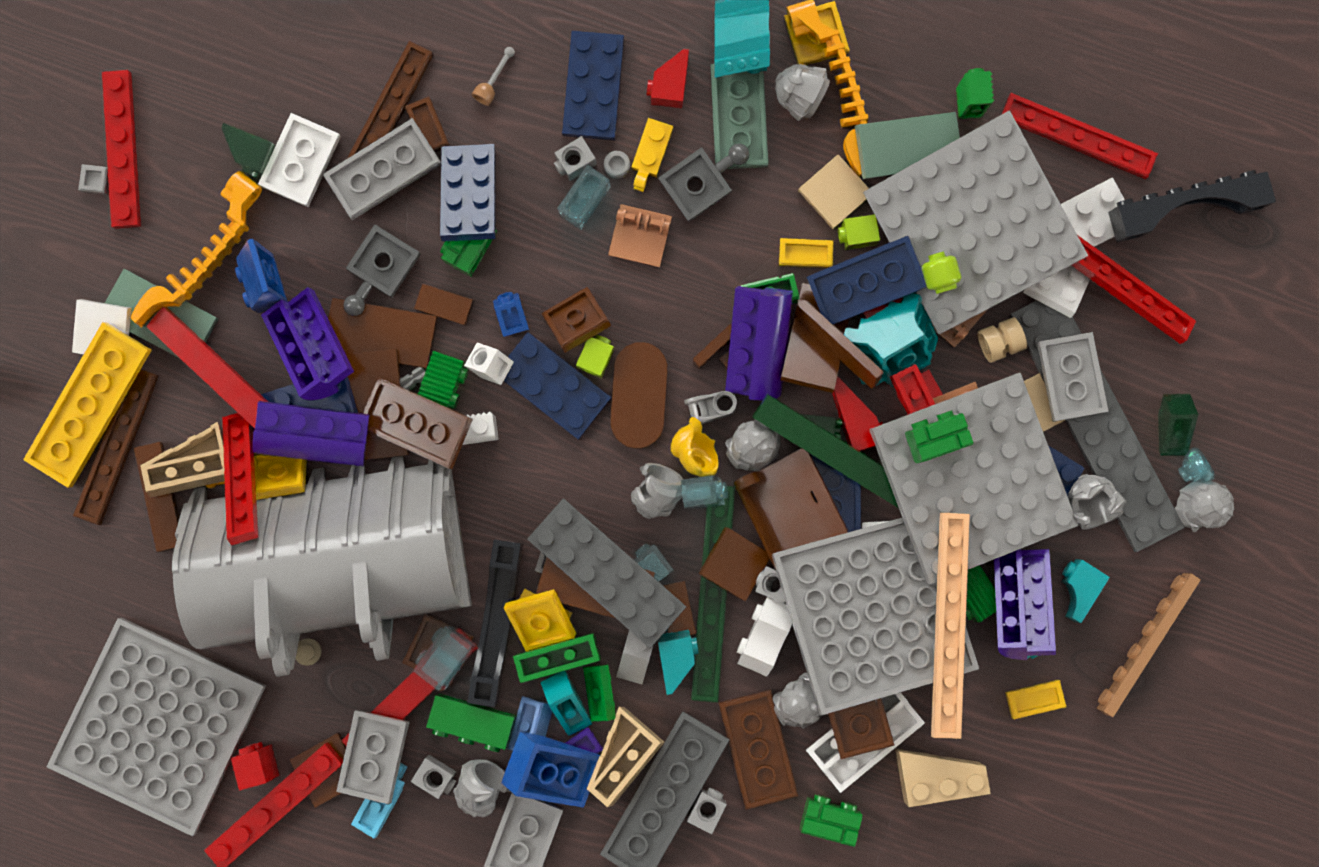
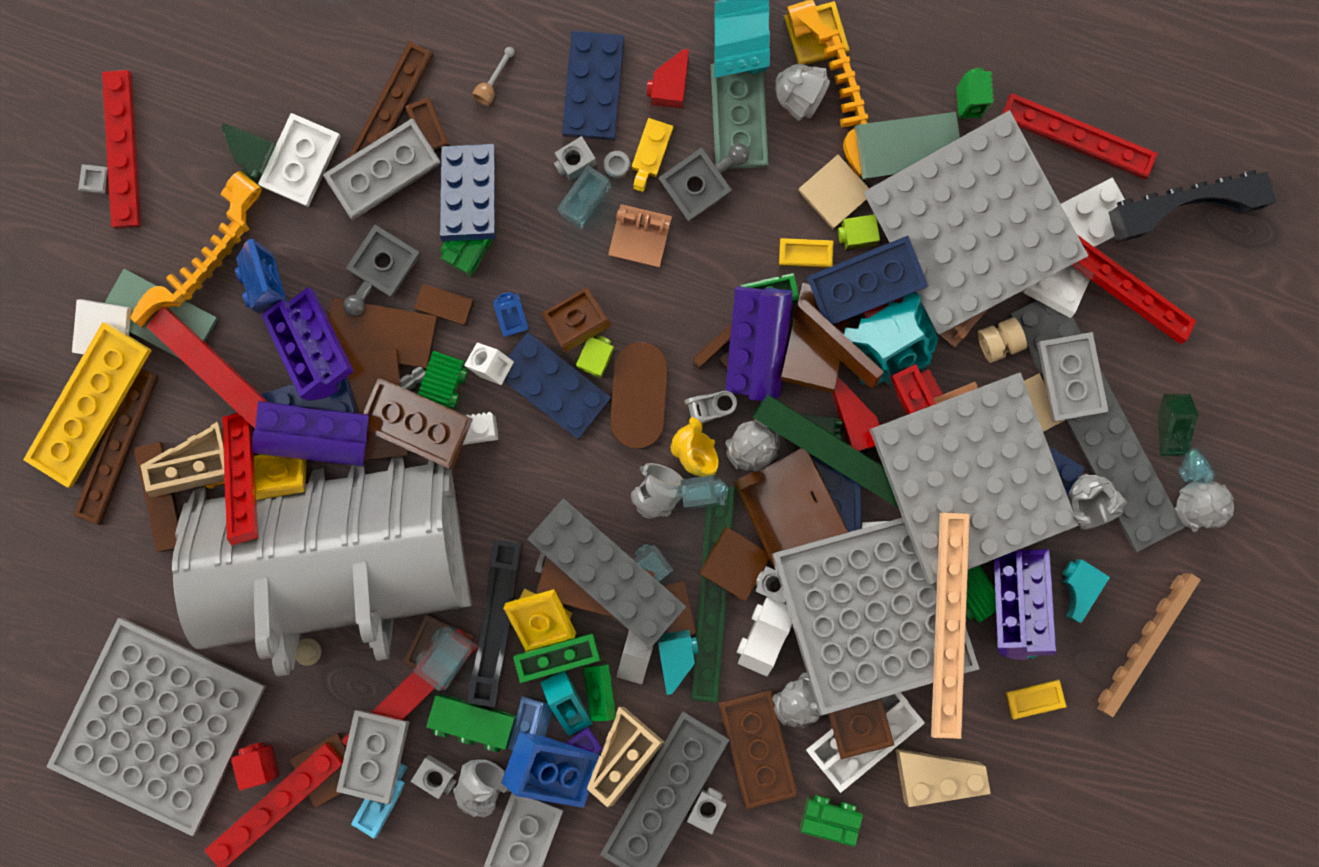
green brick [905,410,974,463] -> none
lime head [921,251,962,294] -> none

